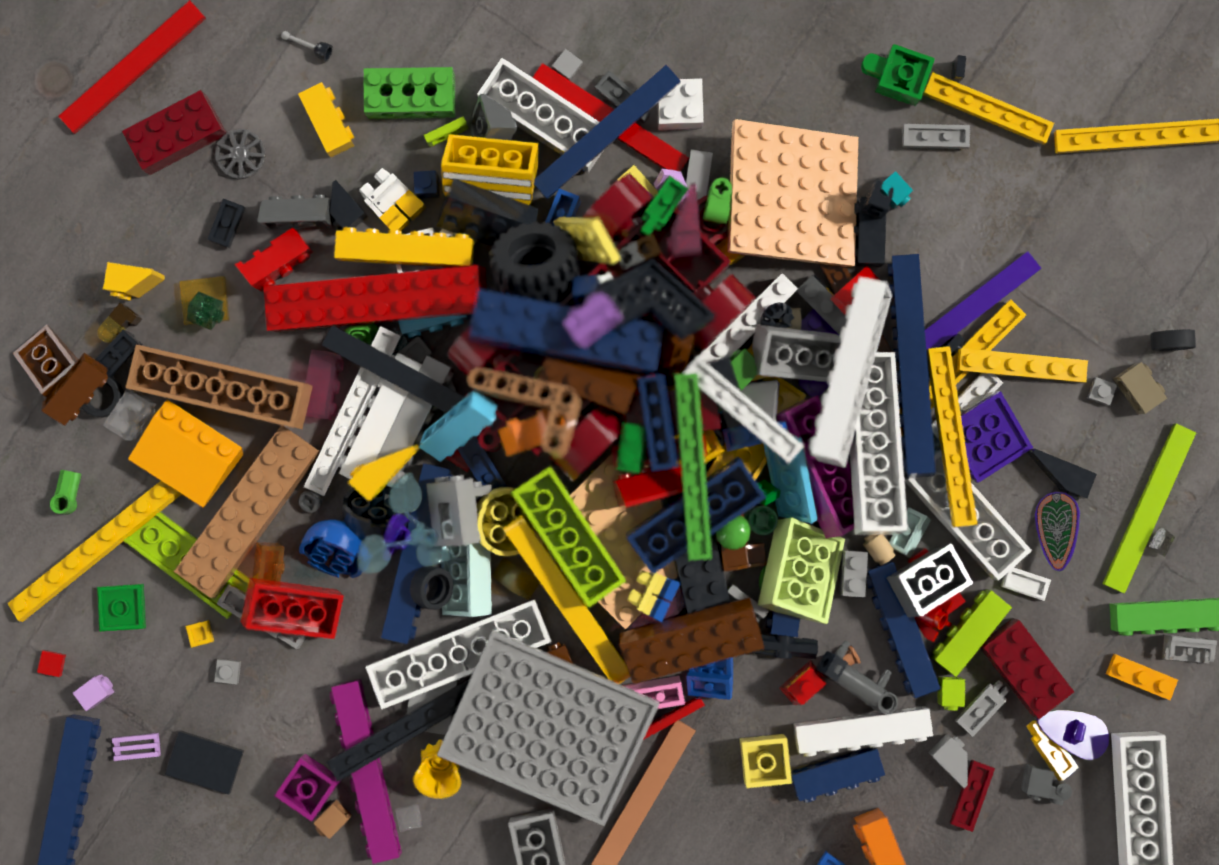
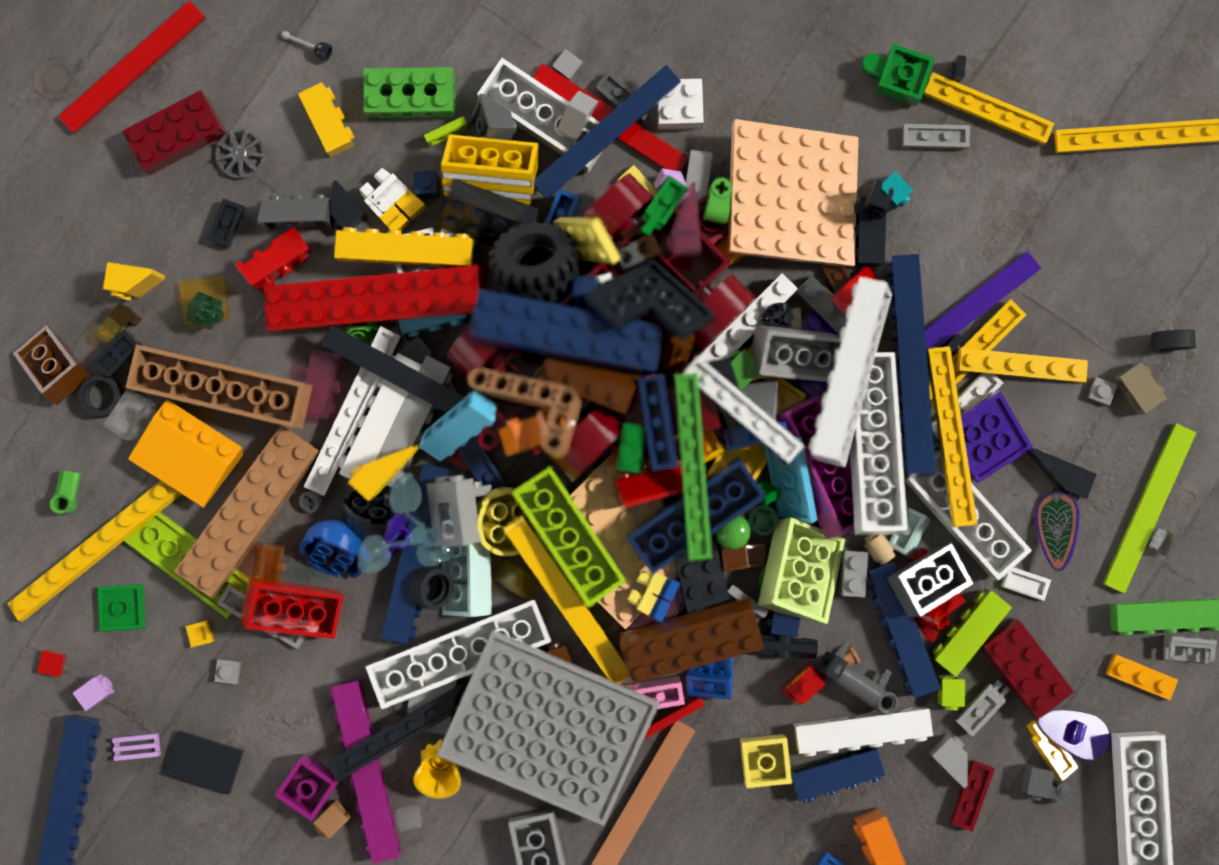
reddish brown brick [41,353,108,426] -> none
medium lavender brick [564,293,622,348] -> none
none -> light grey slope [557,91,598,141]

